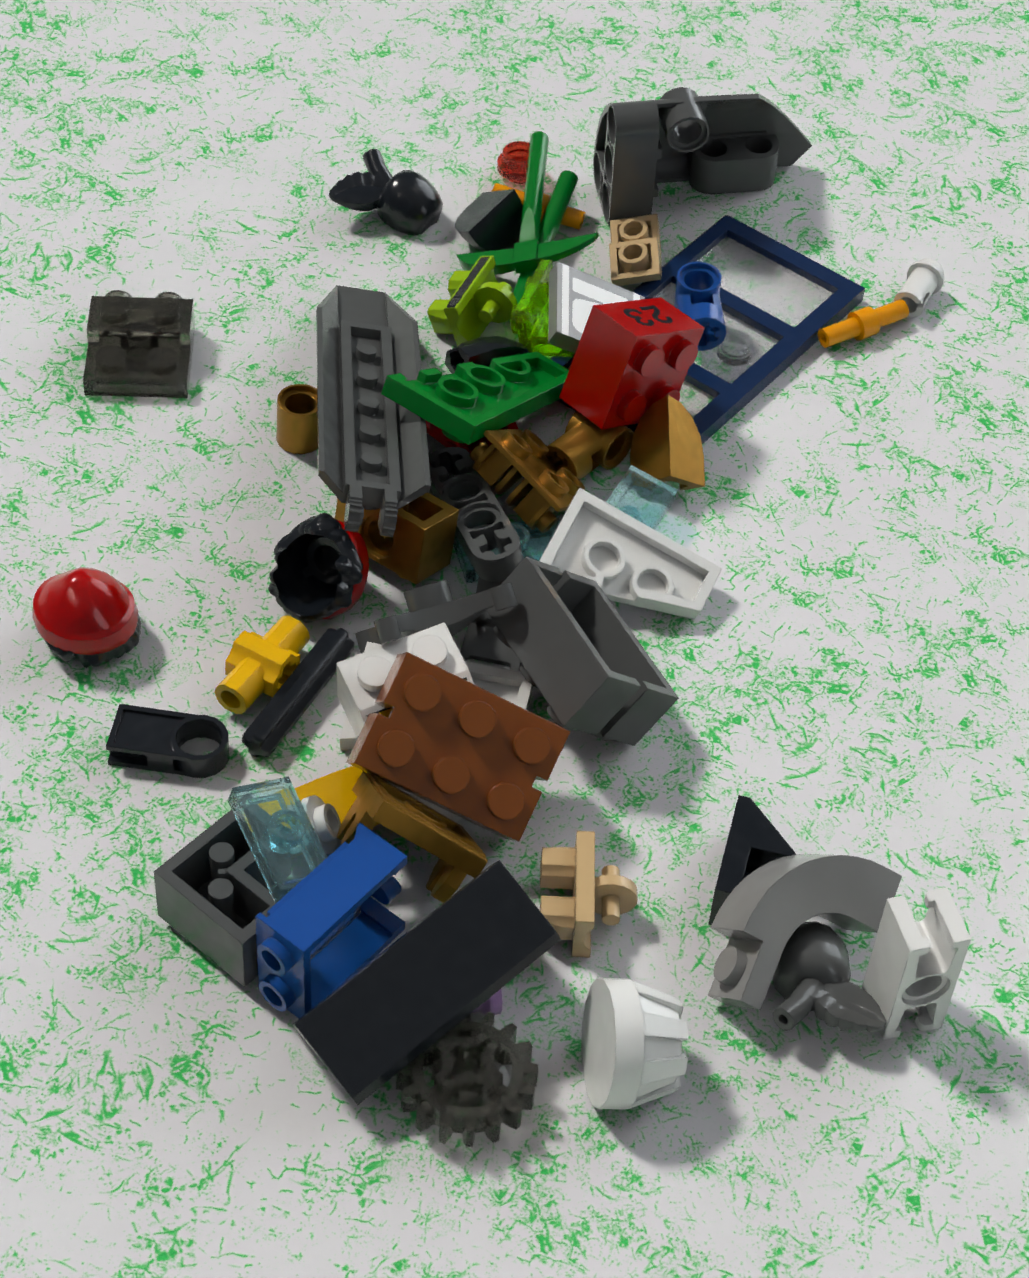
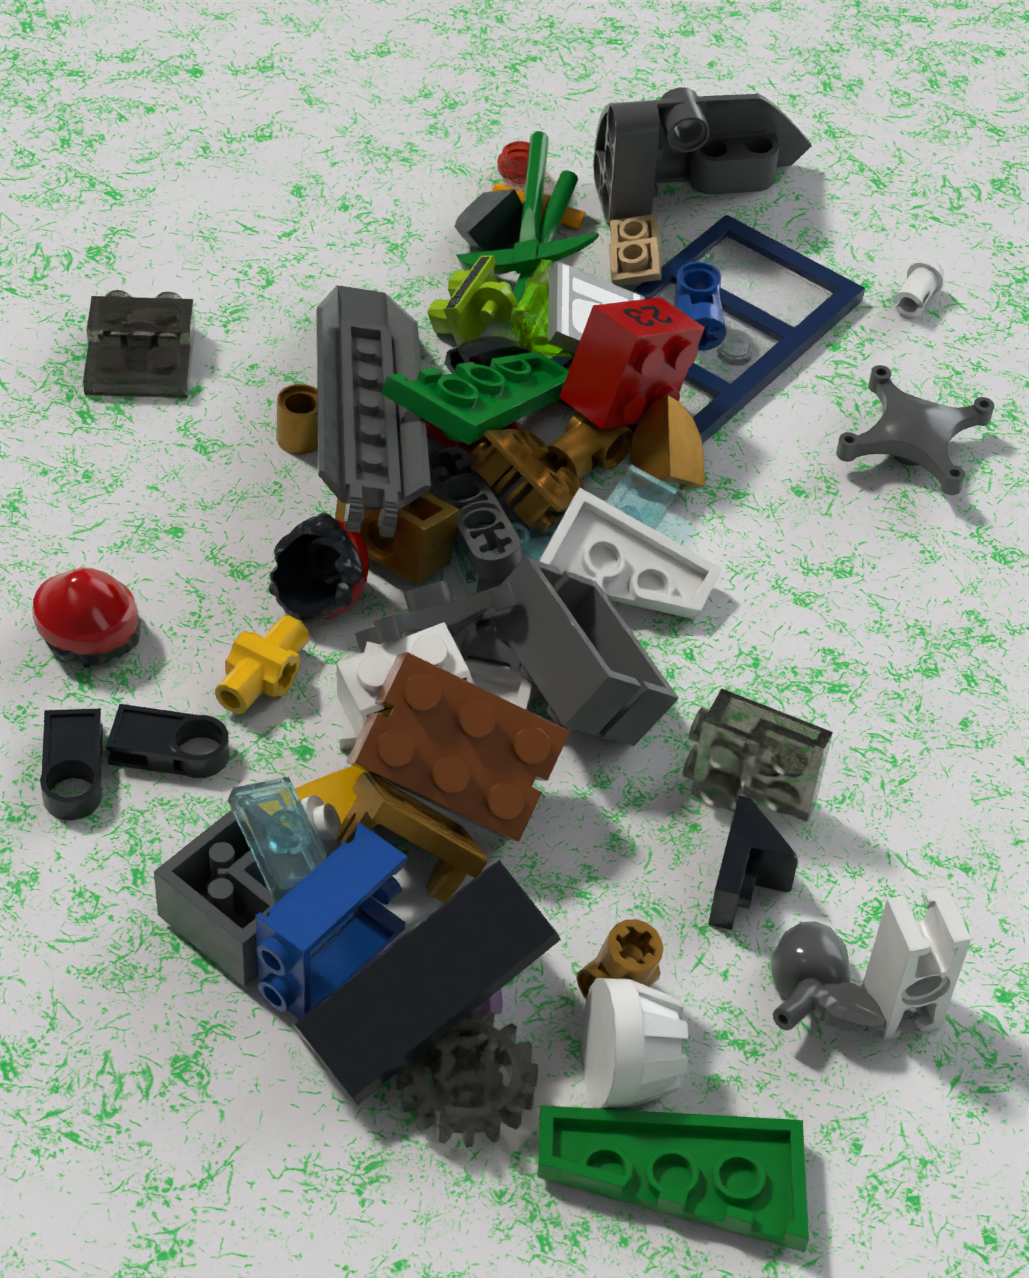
black axle [242,628,354,757] -> none
black piece [329,149,443,236] -> none
tan hips [539,831,638,958] -> none
light grey arch [708,854,902,1010] -> none
light orange bar [818,299,909,348] -> none
none -> black piece [40,708,103,820]
none -> green wing [537,1105,809,1252]
none -> pearl gold piece [576,919,664,999]
none -> clear smoke plate [683,688,833,822]
none -> dark grey piece [836,365,995,495]

